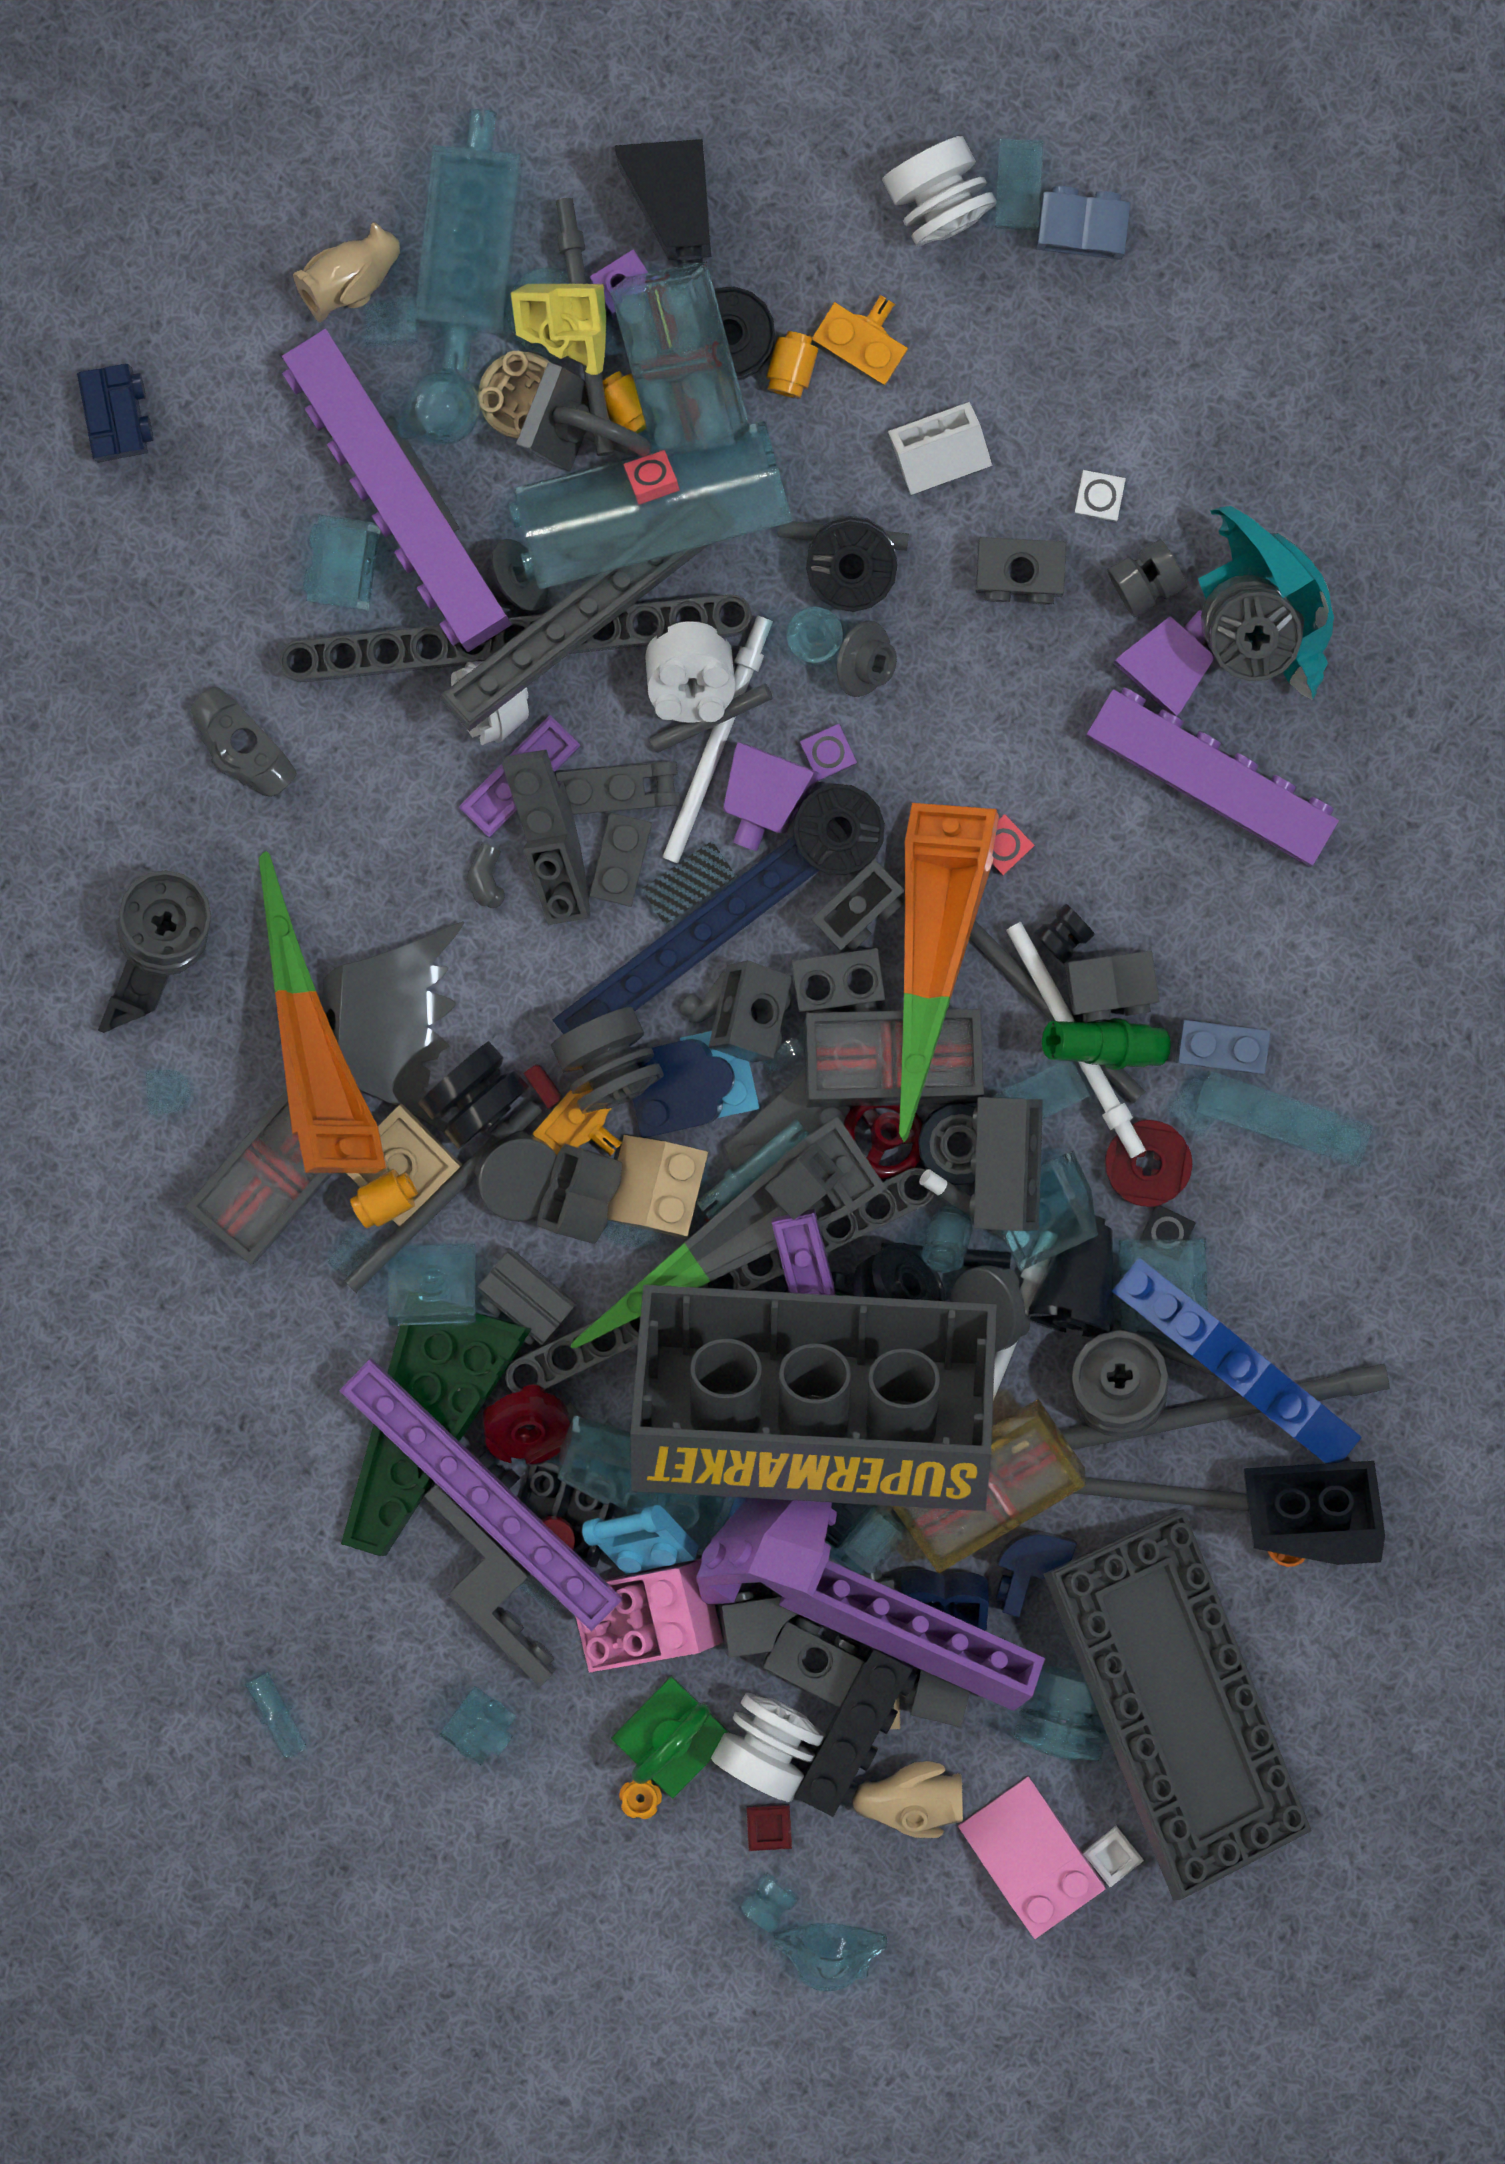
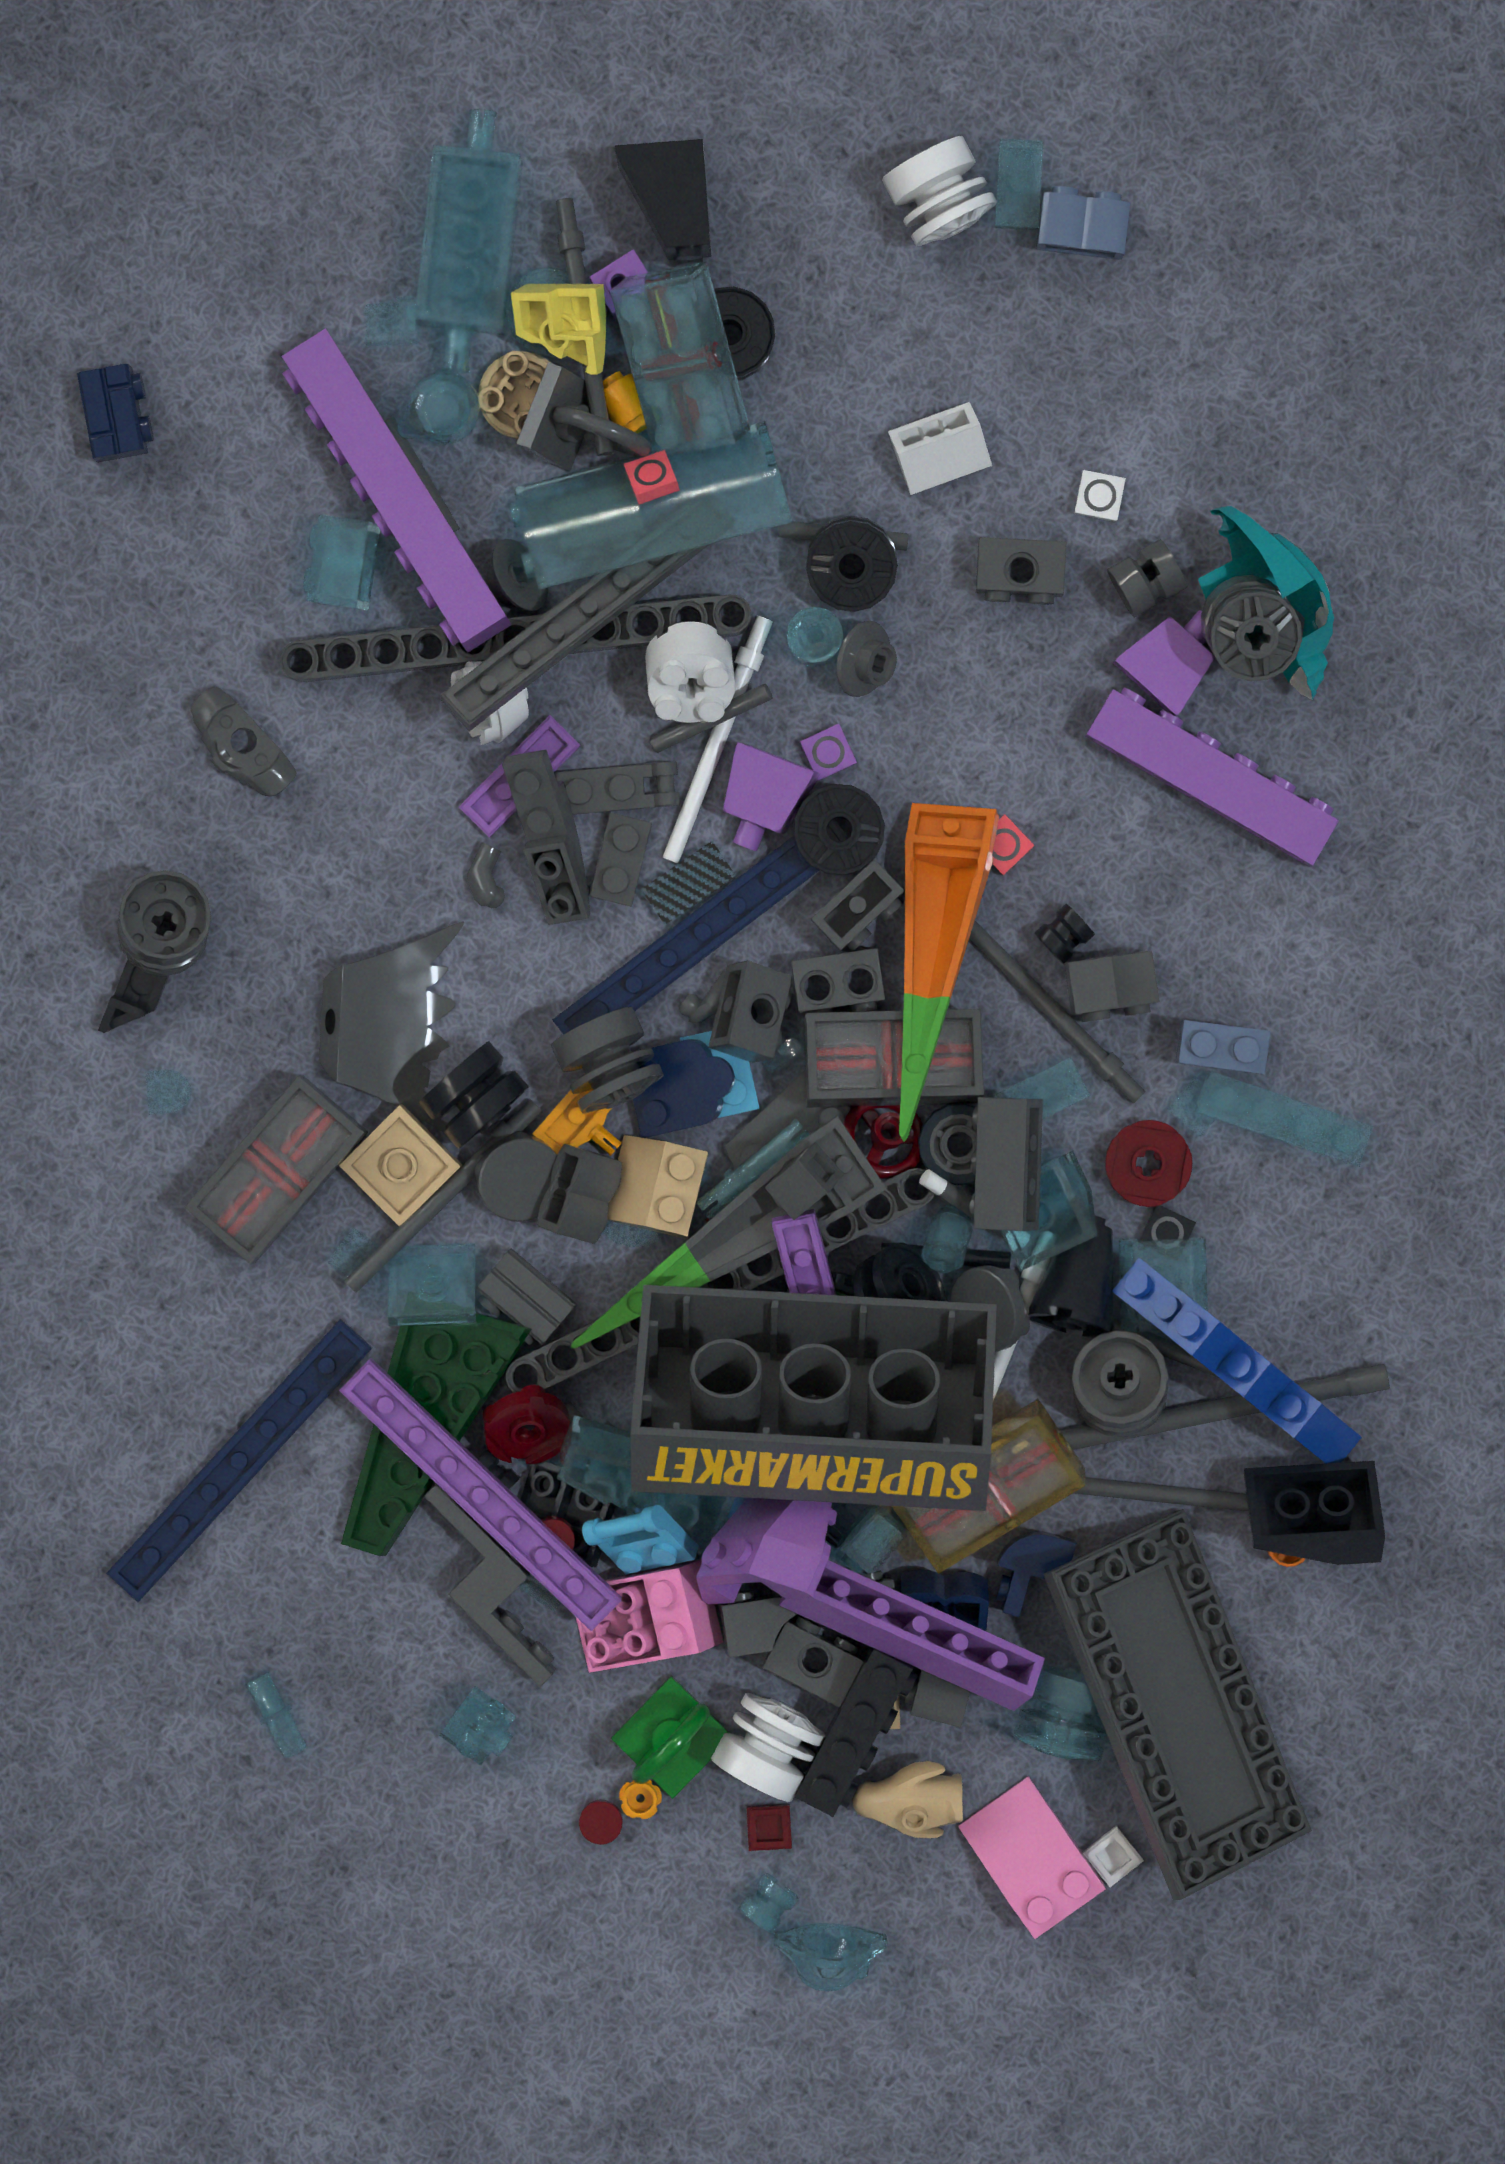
orange plate [259,851,386,1173] -> none
tan animal [293,222,400,323] -> none
light orange brick [350,1169,418,1229] -> none
dark red tile [523,1064,563,1109] -> none
light orange brick [766,331,818,399] -> none
light orange plate [812,295,908,385] -> none
white bar [1006,922,1146,1158] -> none
green piece [1042,1018,1171,1070] -> none
none -> dark blue tile [106,1319,373,1602]
none -> dark red tile [579,1800,623,1845]

